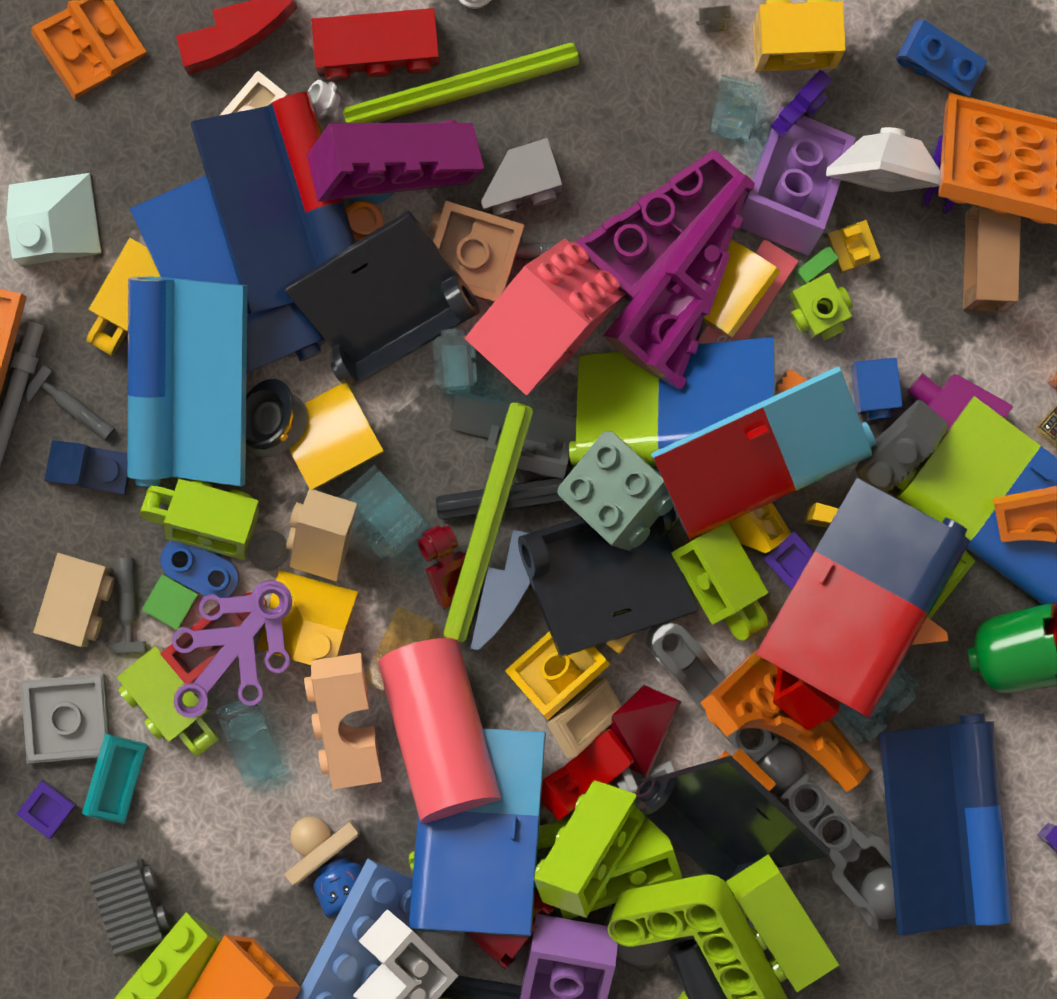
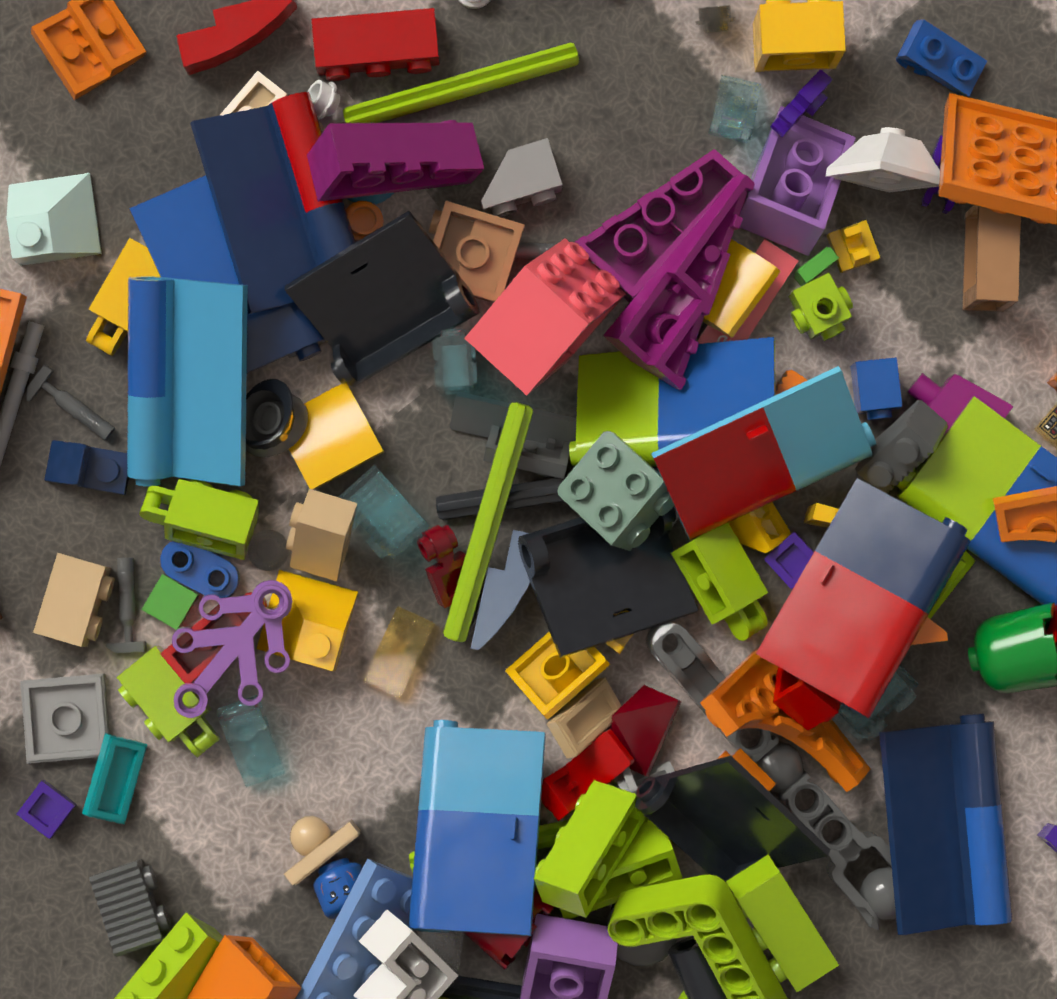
light nougat arch [304,653,382,790] -> none
coral brick [378,638,502,824] -> none

